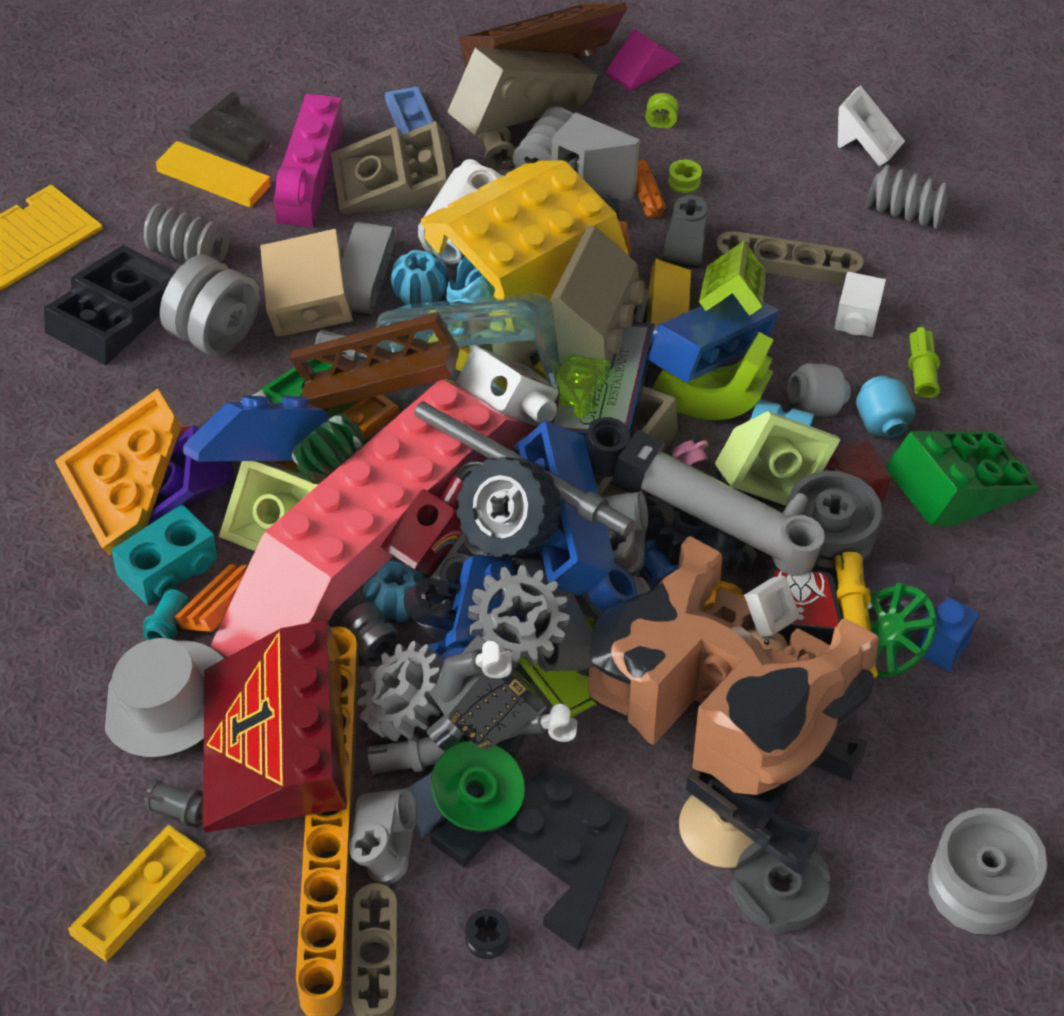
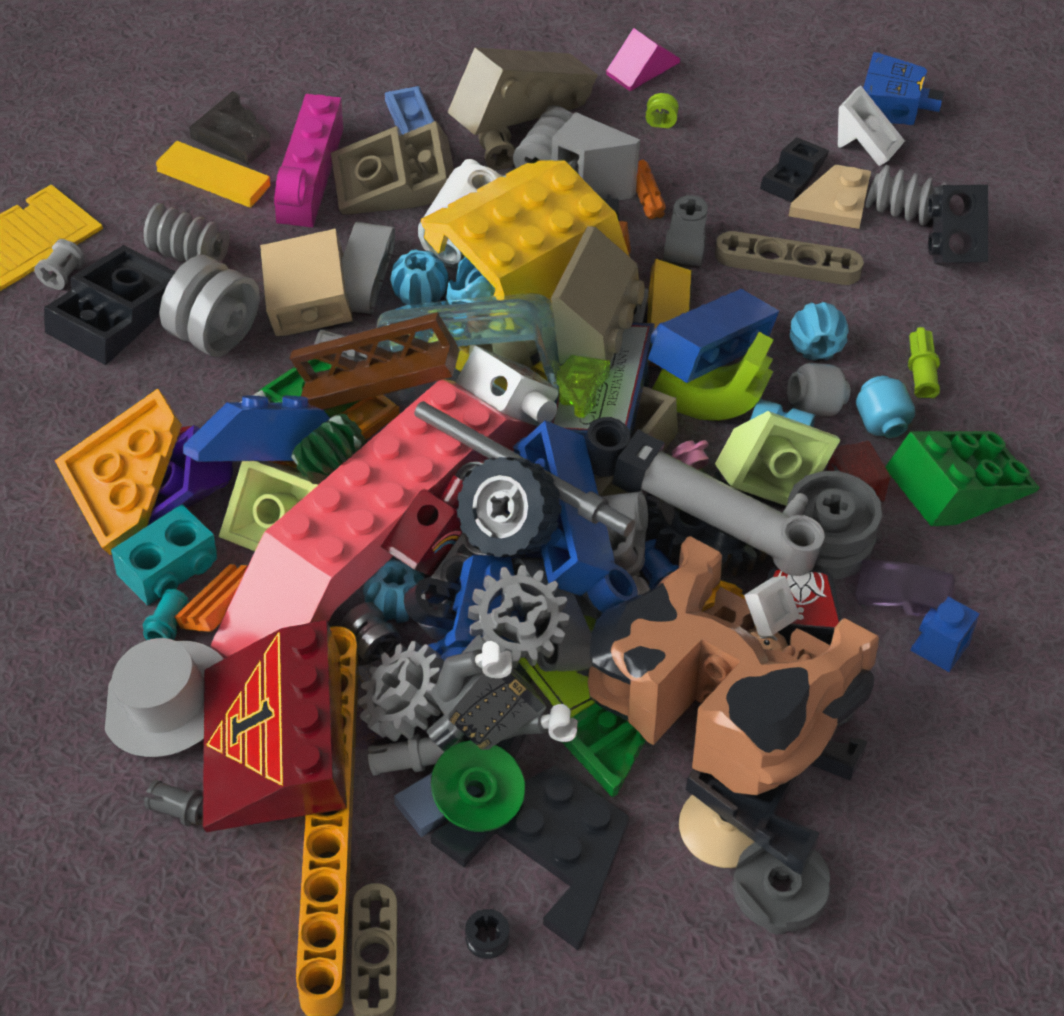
yellow tile [68,824,206,962] -> none
light grey piece [349,788,418,885] -> none
reddish brown slope [459,2,627,67] -> none
lime bush [668,159,702,194] -> none
lime fence [699,240,766,316] -> none
white brick [834,271,886,337] -> none
yellow pin [834,552,878,678] -> none
green wheel [868,583,937,678] -> none
light grey wheel [928,808,1048,935] -> none
none -> light grey bush [35,239,85,290]
none -> green wing [562,703,646,798]
none -> black slope [760,137,829,202]
none -> tan wing [789,165,871,229]
none -> medium azure piece [790,302,849,361]
none -> blue torso [863,52,944,125]
none -> black brick [928,184,988,263]

